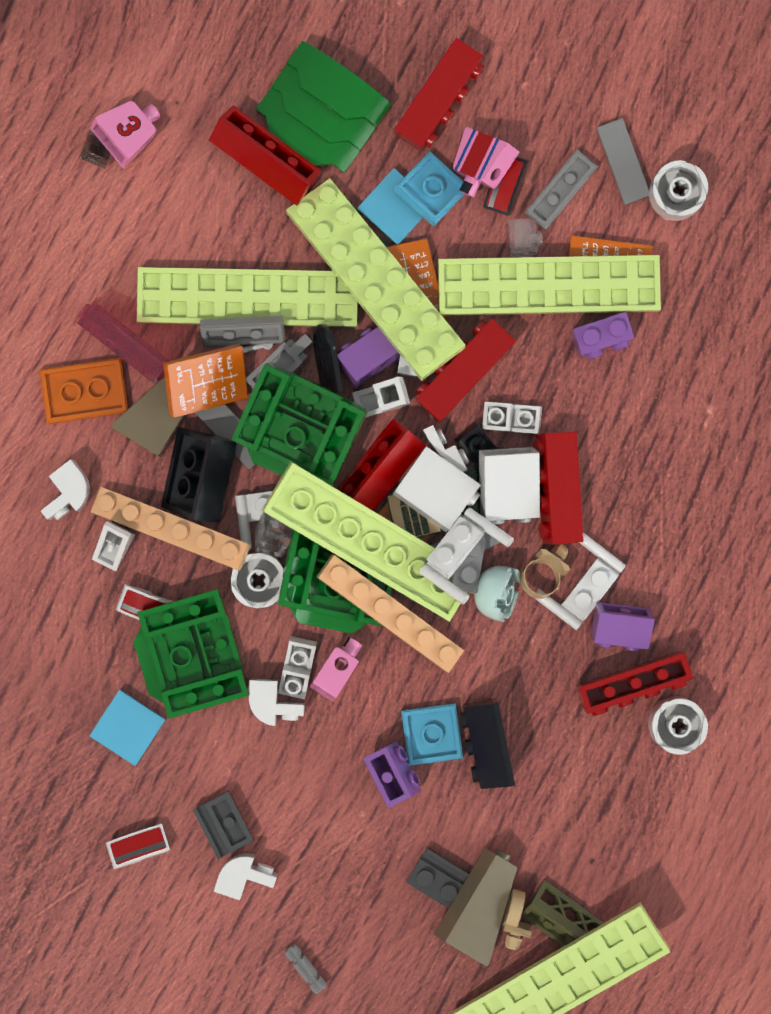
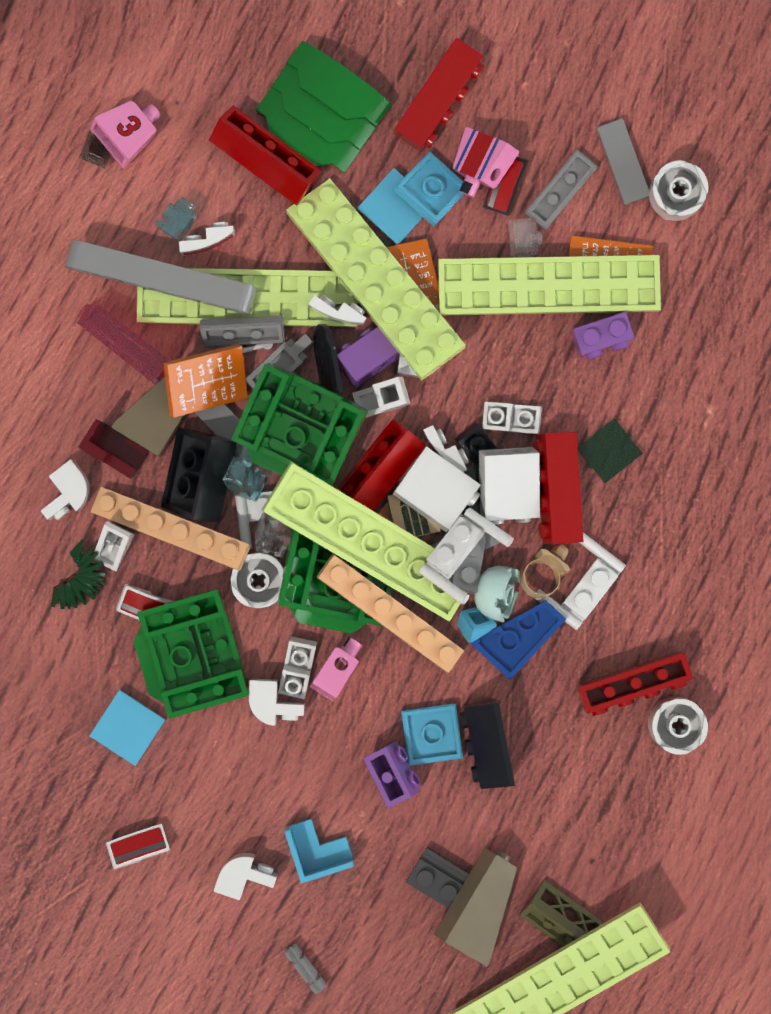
orange tile [39,358,129,425] -> none
dark grey plate [193,791,254,859] -> none
red brick [416,319,516,423] -> none
tan piece [502,889,532,950] -> none
medium lavender brick [591,602,655,651] -> none
none -> dark green hair [51,539,106,609]
none -> light grey beam [65,240,257,314]
none -> dark red panel [78,419,148,479]
none -> clear light blue brick [154,197,198,243]
none -> white slope [179,222,235,256]
none -> clear light blue brick [223,456,268,502]
none -> medium azure panel [284,818,355,884]
none -> white slope [308,295,367,325]
none -> medium azure slope [457,607,497,643]
none -> blue wing [470,600,566,680]
none -> clear green piece [578,418,643,483]

